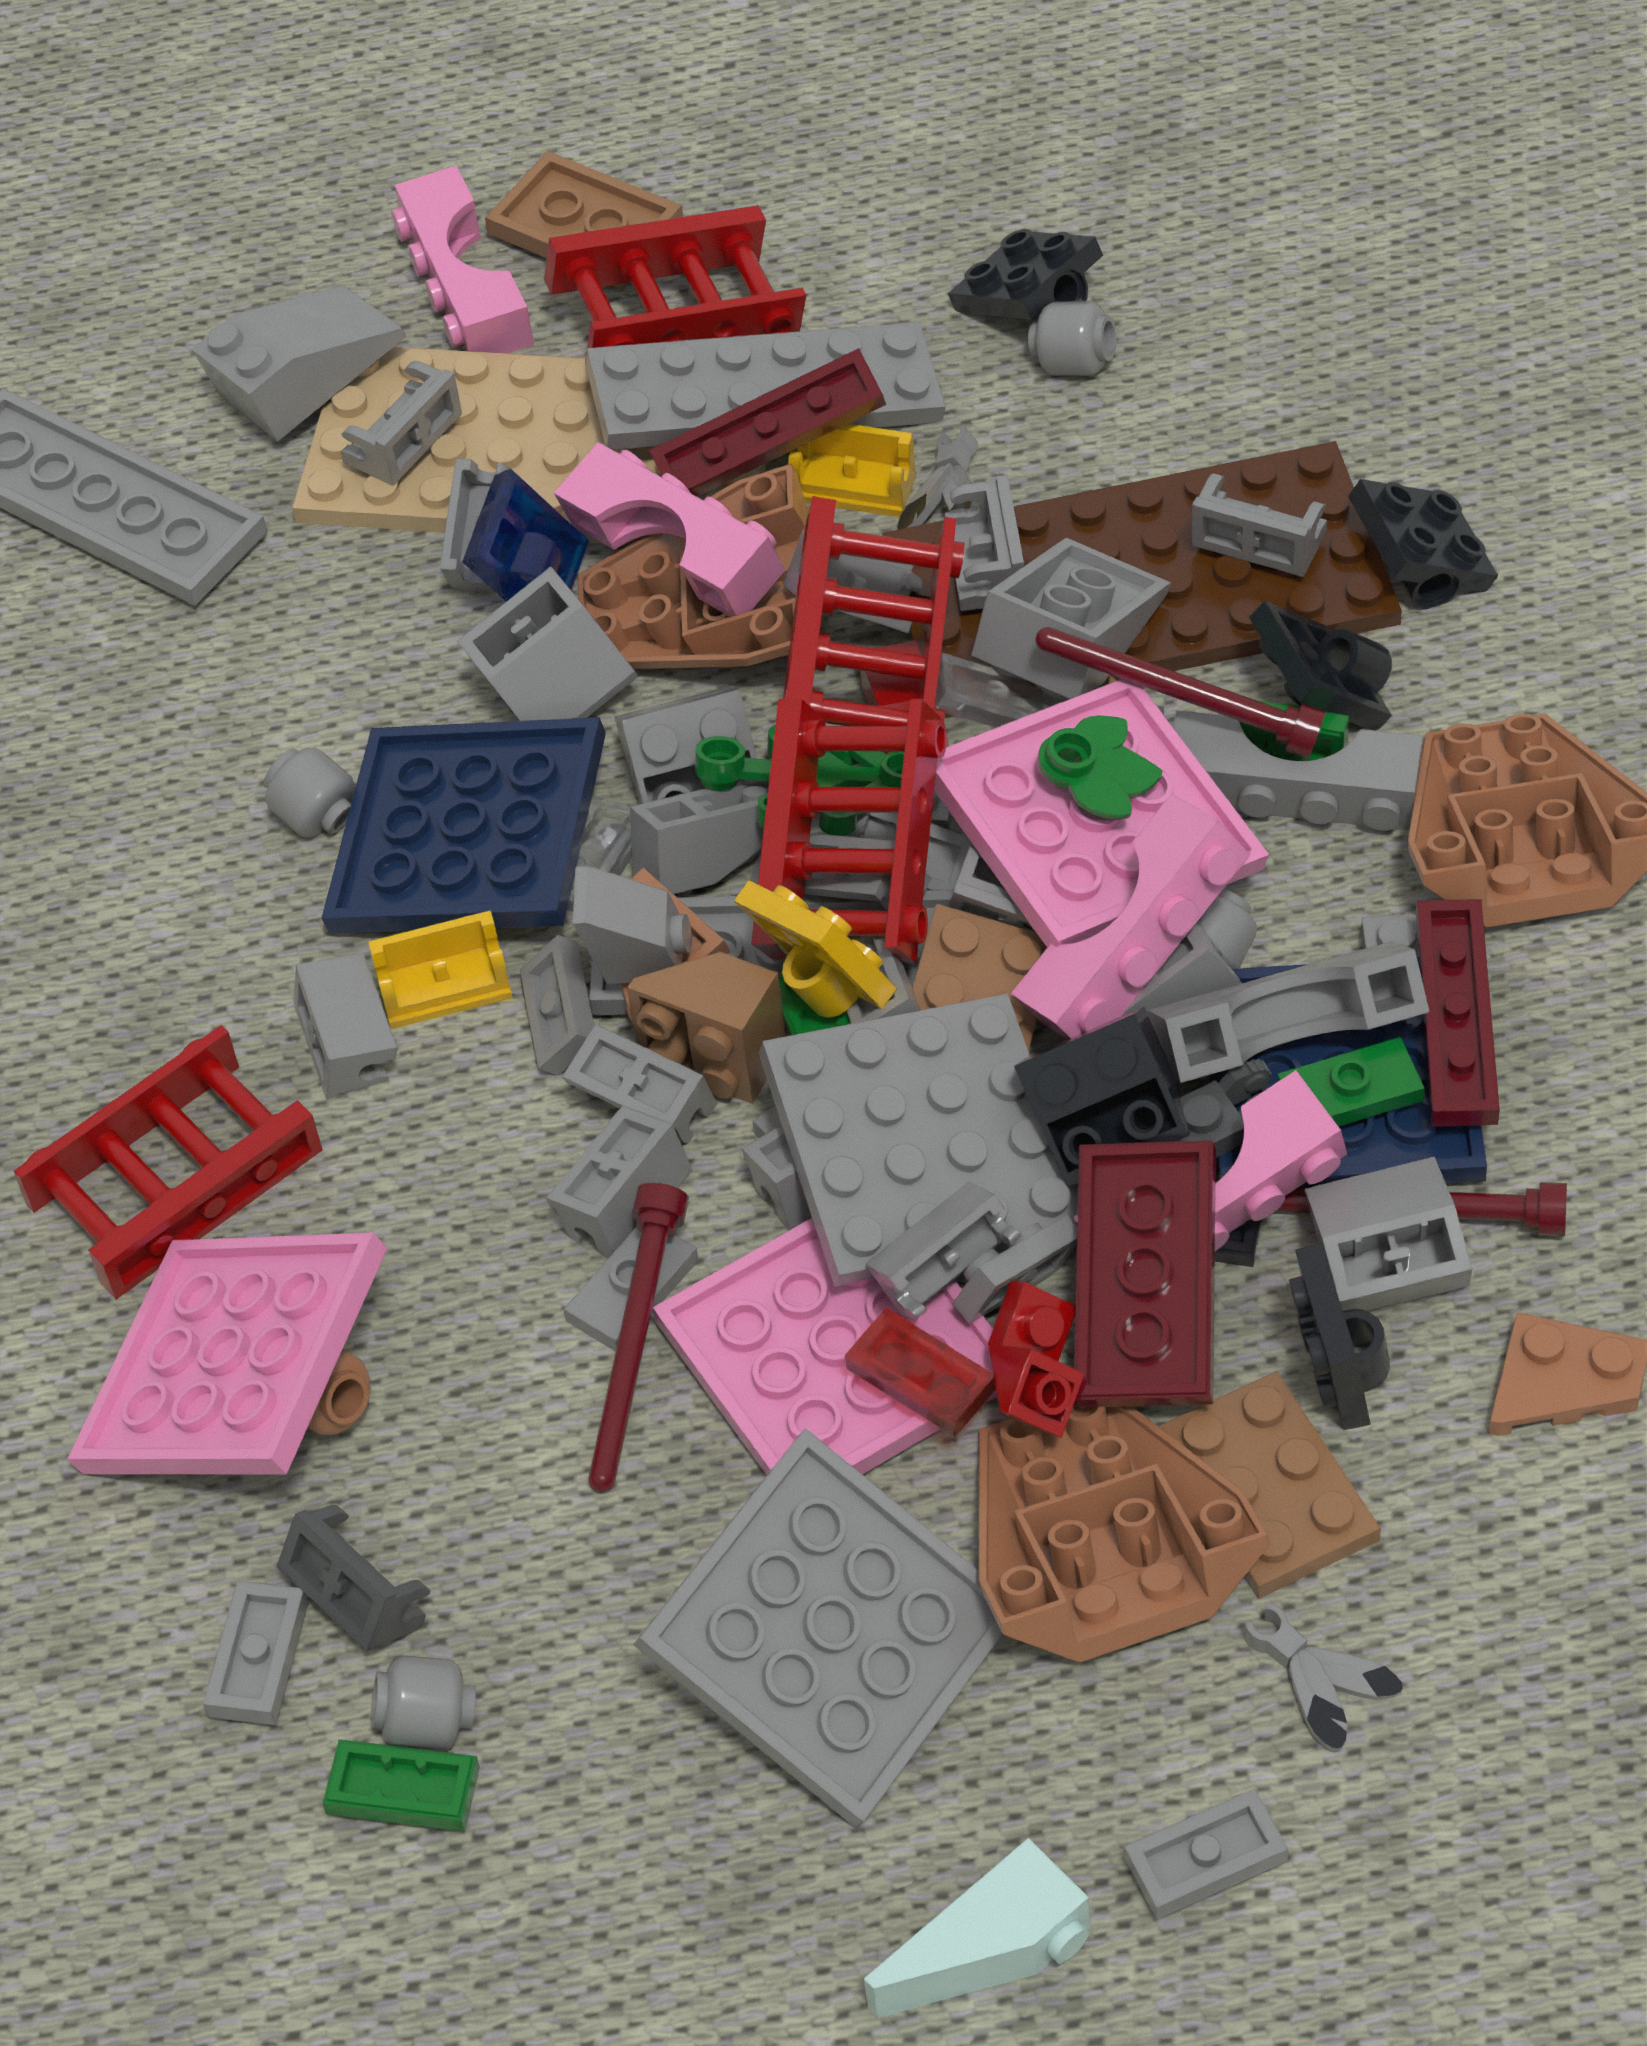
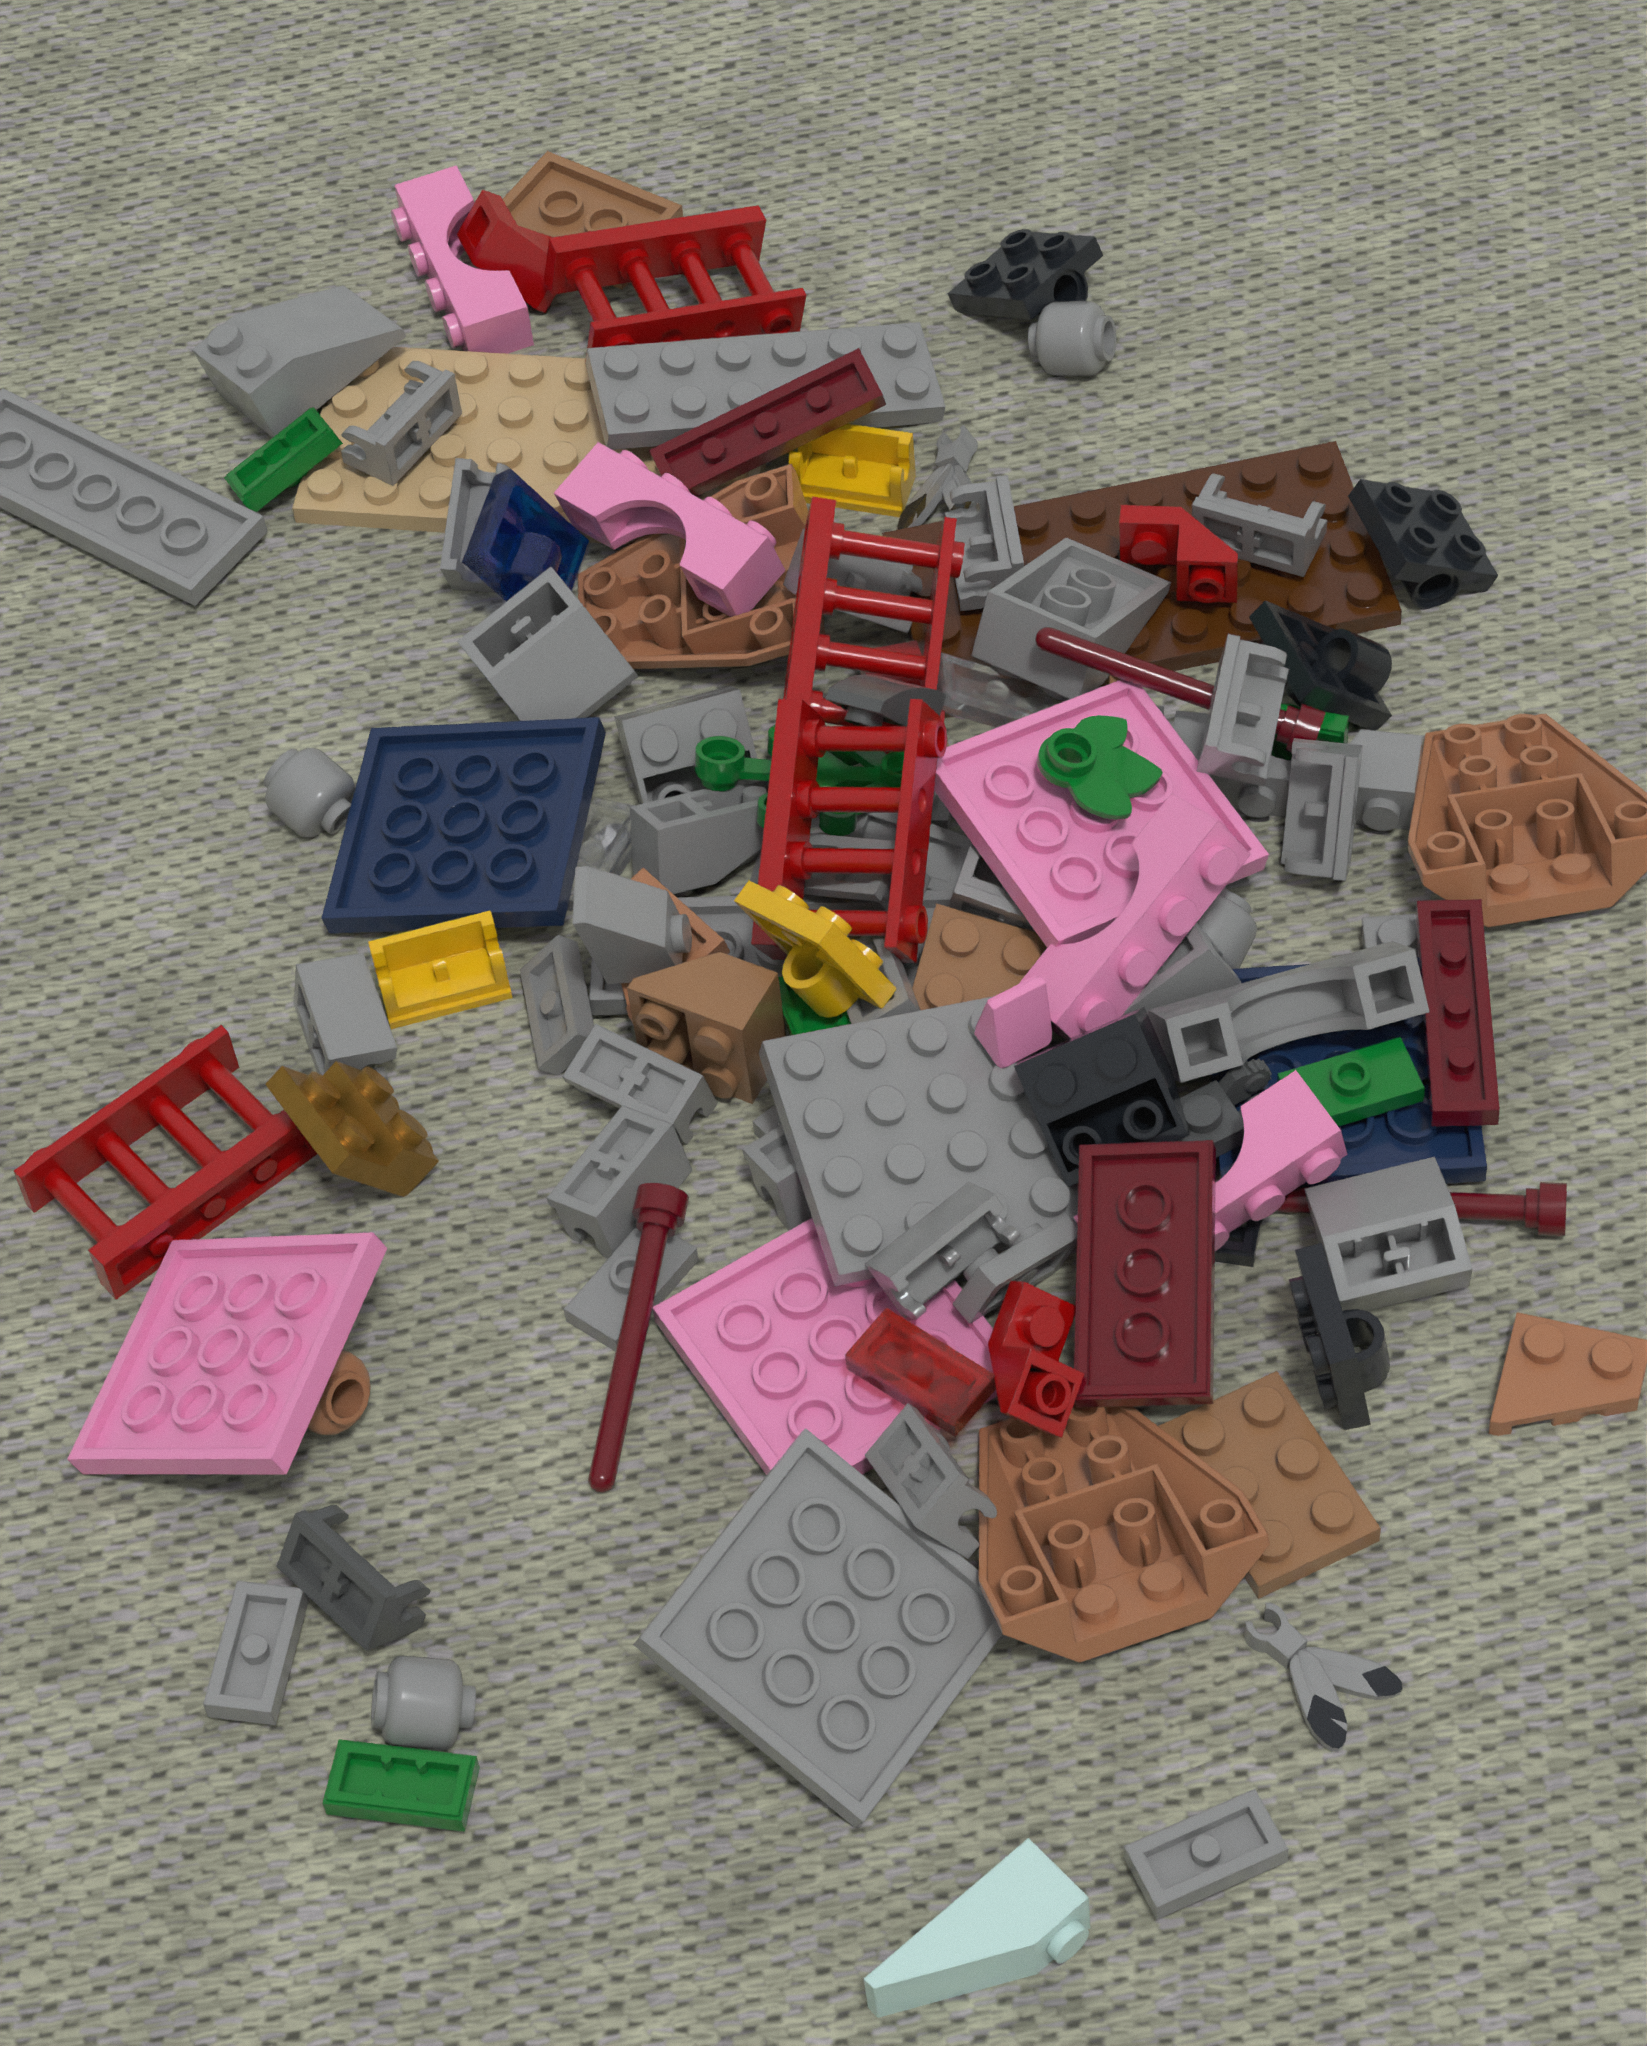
none -> green plate [224,407,343,512]
none -> pearl gold plate [265,1061,439,1197]
none -> red slope [456,190,556,313]
none -> dark grey slope [826,674,947,726]
none -> light grey hinge [865,1403,997,1559]
none -> bright pink slope [974,975,1052,1068]
none -> red slope [1119,505,1238,603]
none -> light grey hinge [1197,634,1289,786]
none -> light grey hinge [1281,738,1363,881]

